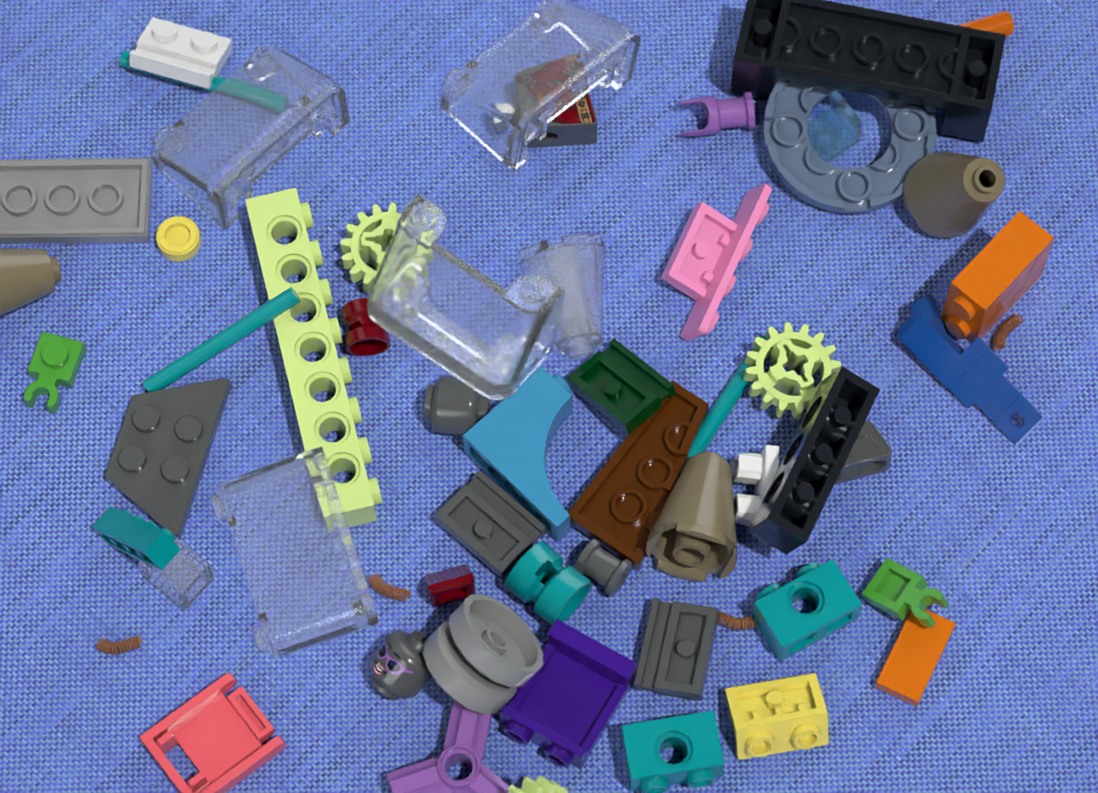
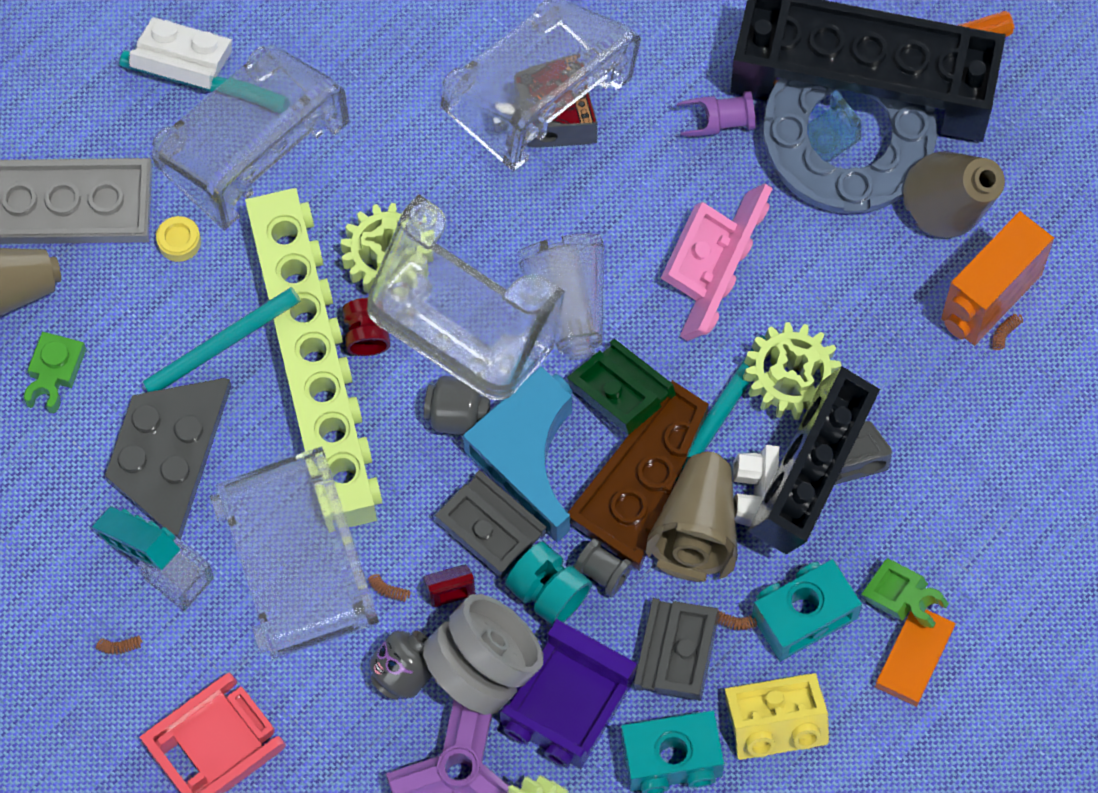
blue piece [897,294,1043,444] -> none

